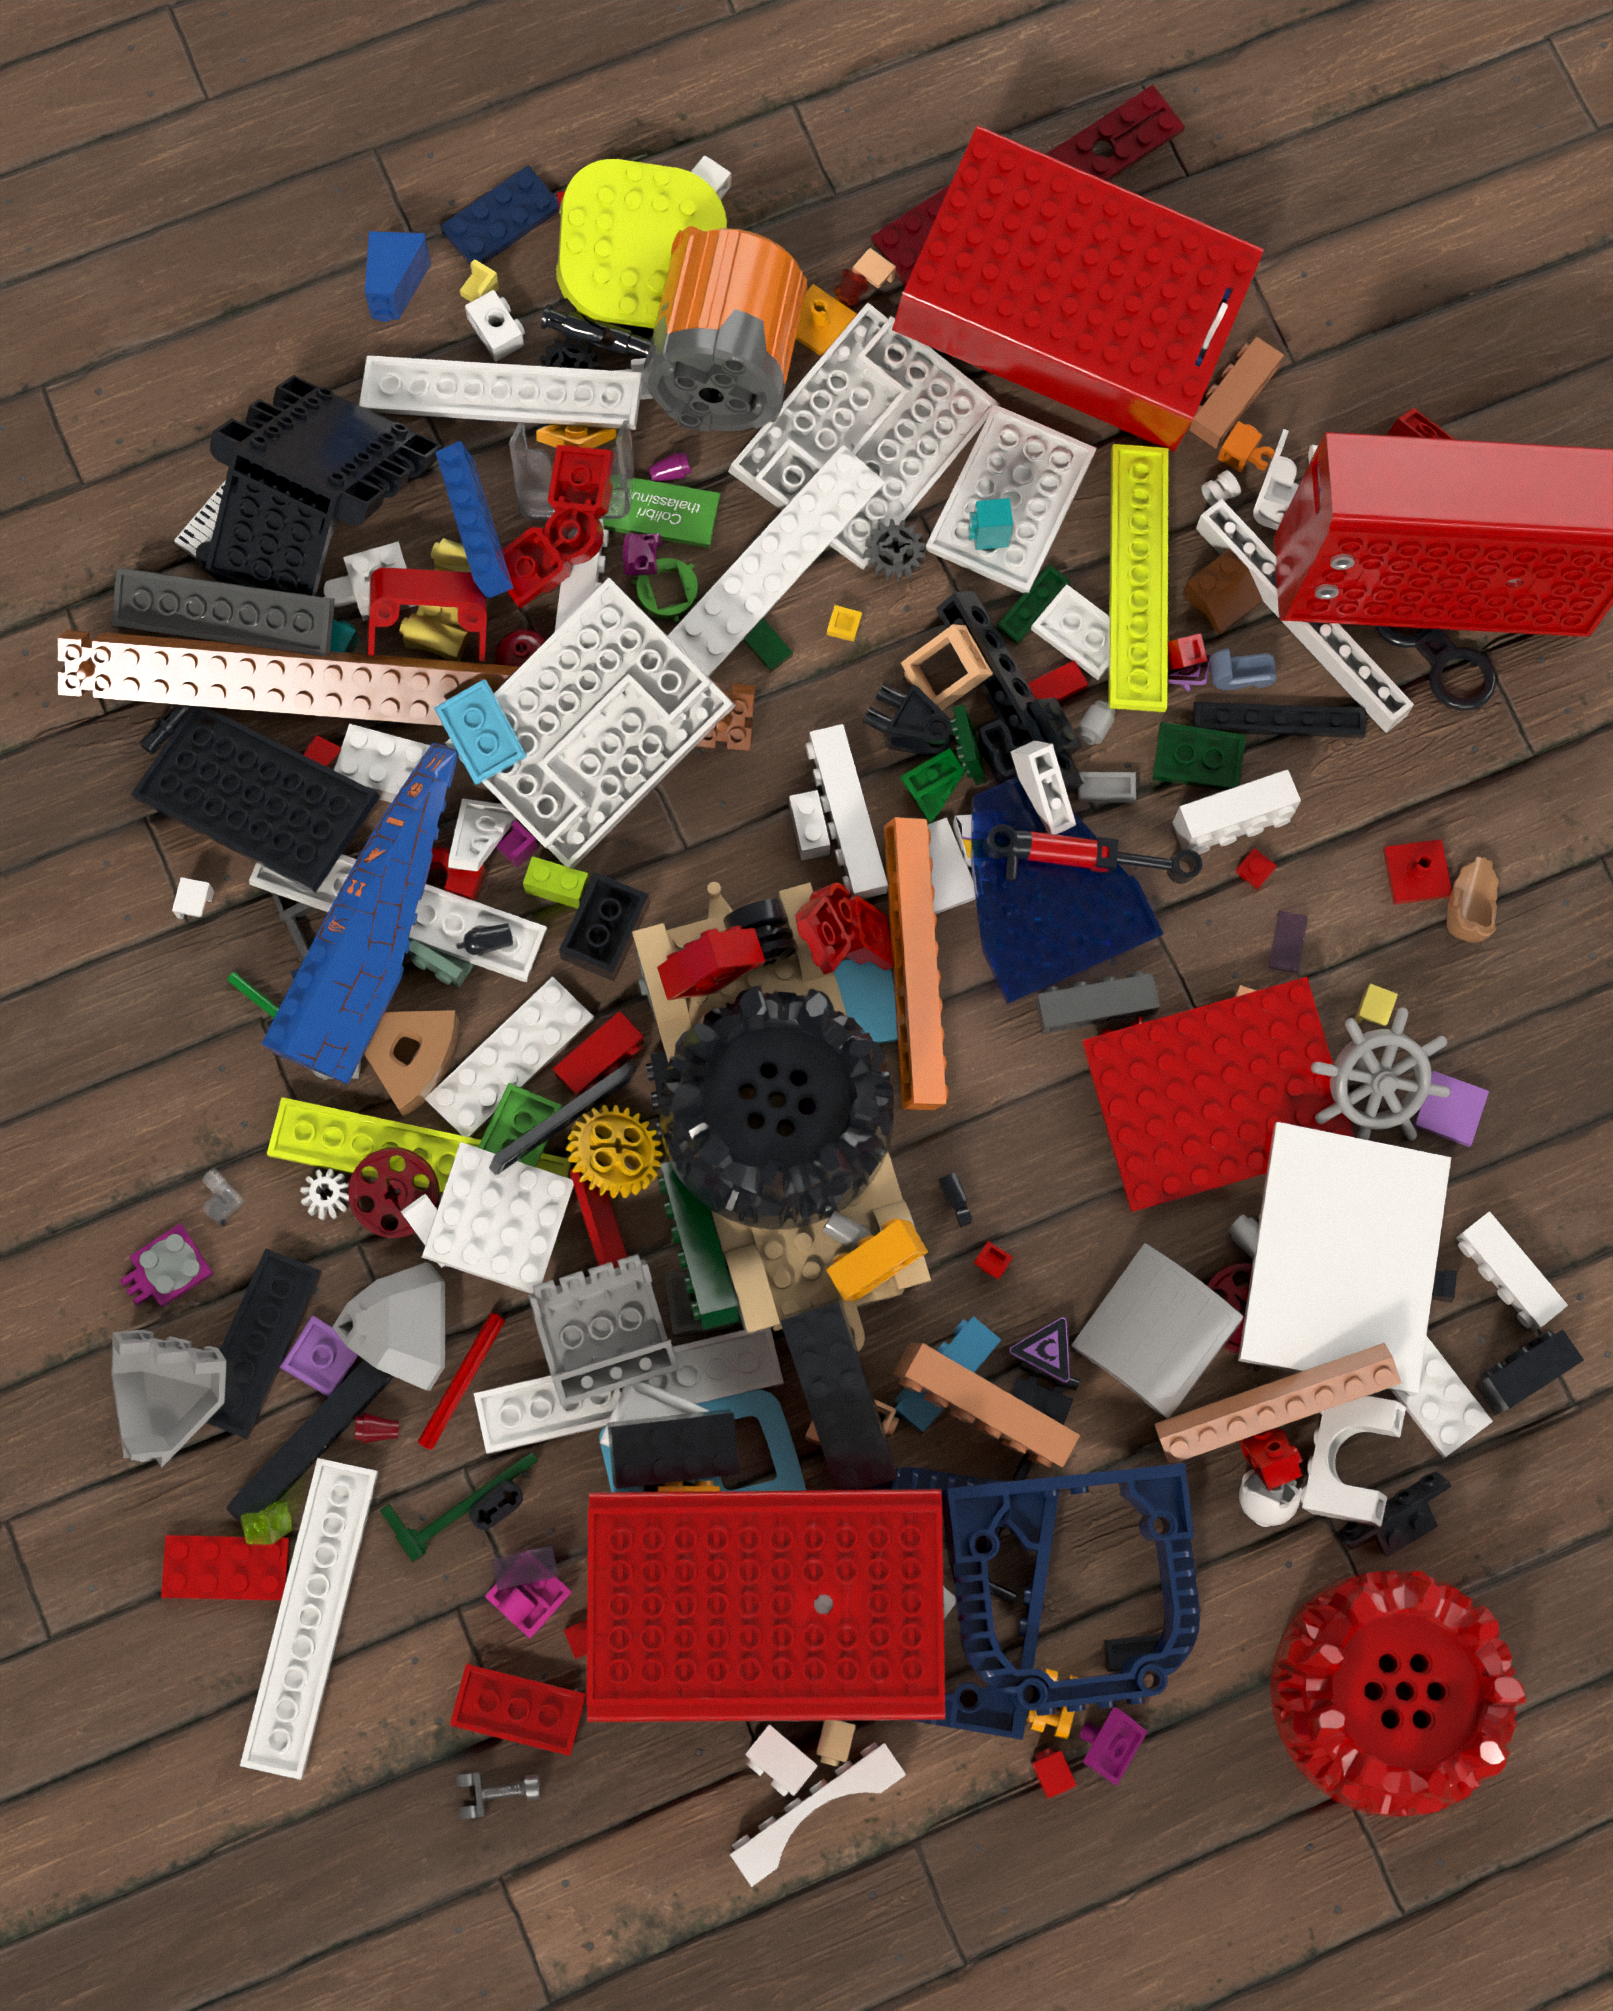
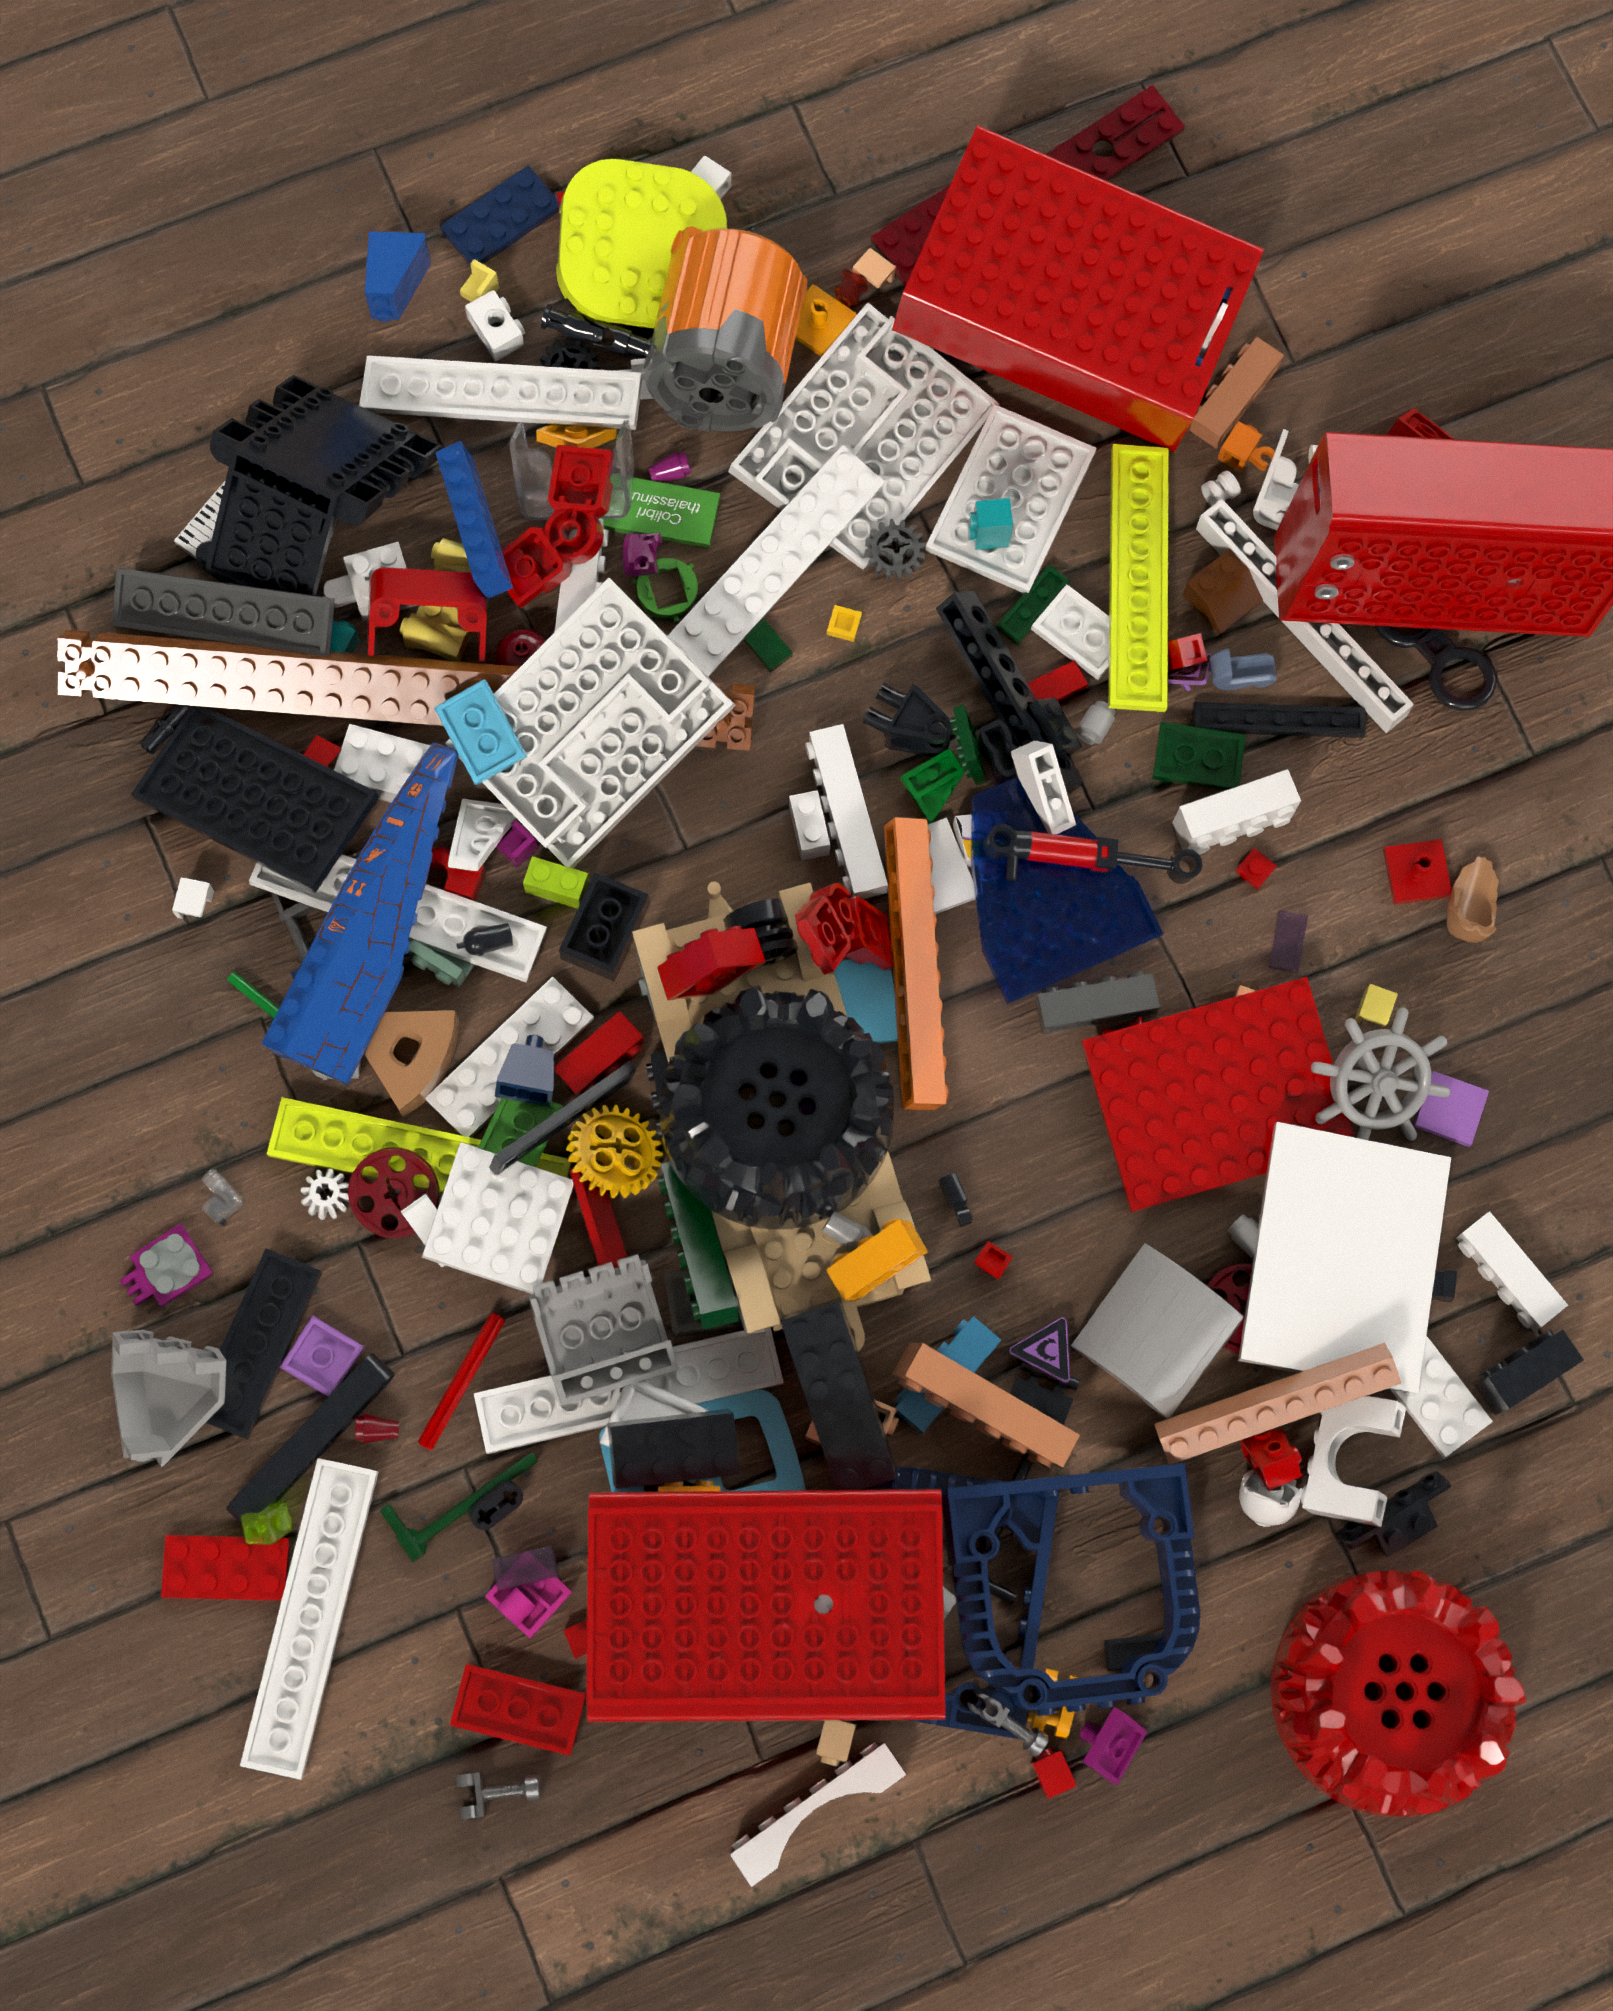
light grey brick [332,1263,445,1391] -> none
white brick [745,1725,818,1797] -> none
light nougat window [901,624,993,711] -> none
light grey tile [1077,772,1136,803] -> none
none -> torso [494,1035,554,1107]
none -> flat silver bar [968,1692,1048,1756]

